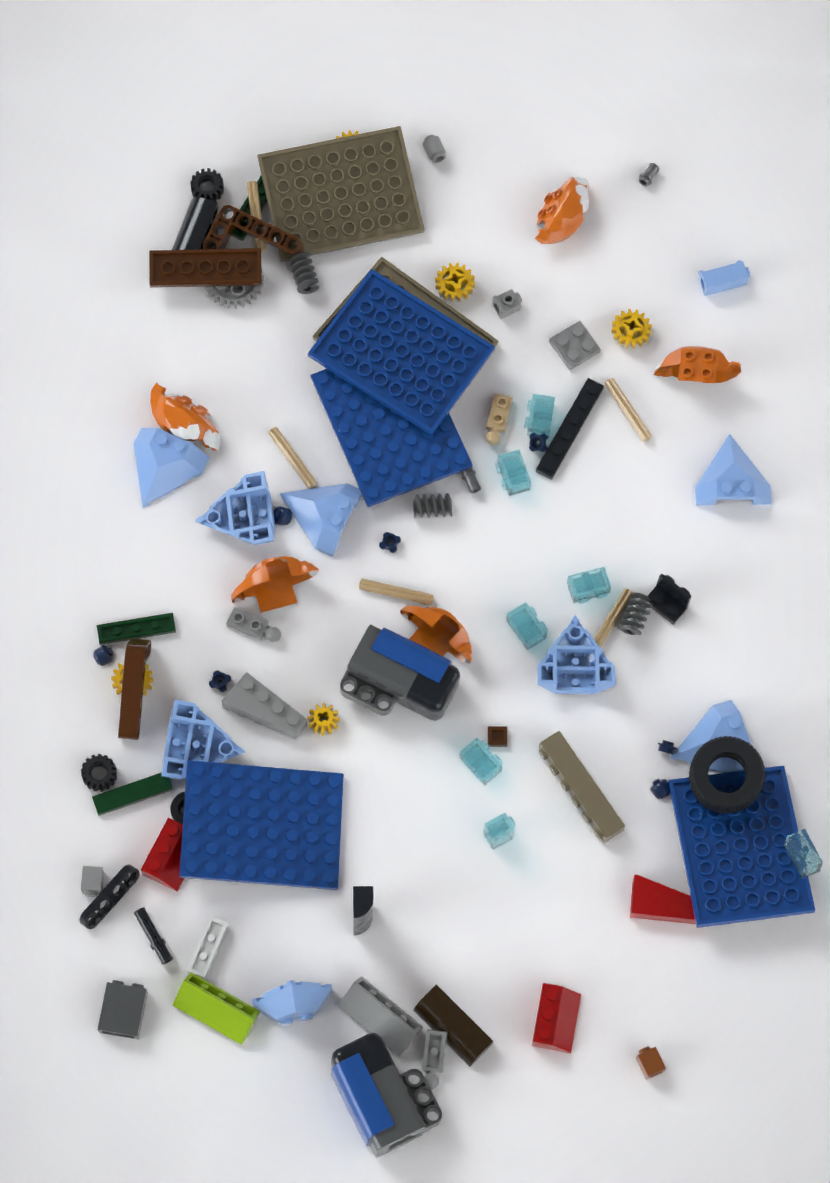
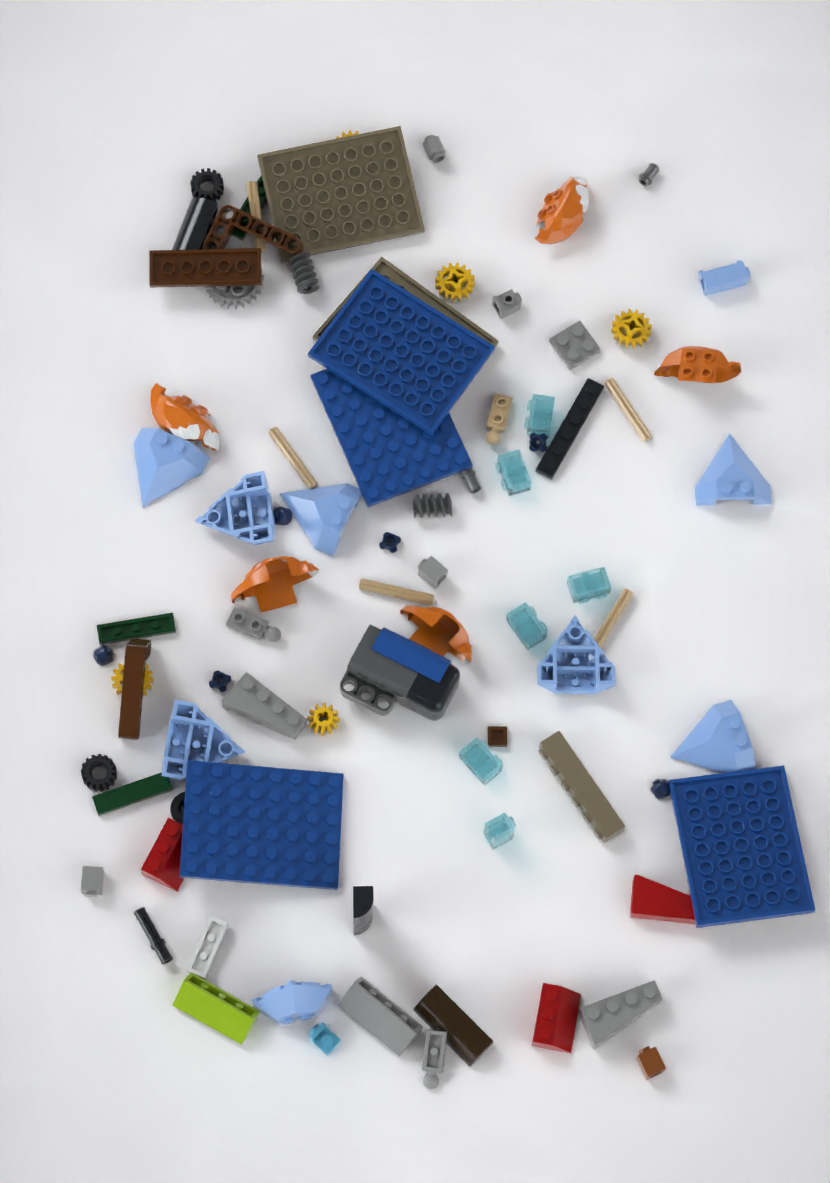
black beam [79,864,140,929] -> none
dark grey brick [97,980,148,1040] -> none
piece [331,1033,442,1158] -> none
dark grey piece [618,592,653,635] -> none
black bracket [648,573,692,625] -> none
dark blue plate [658,740,677,755] -> none
black tyre [689,736,765,814] -> none
clear light blue brick [785,829,823,879] -> none
none -> medium azure bracket [309,1022,341,1056]
none -> light grey brick [418,556,448,589]
none -> light grey wedge [579,980,663,1049]

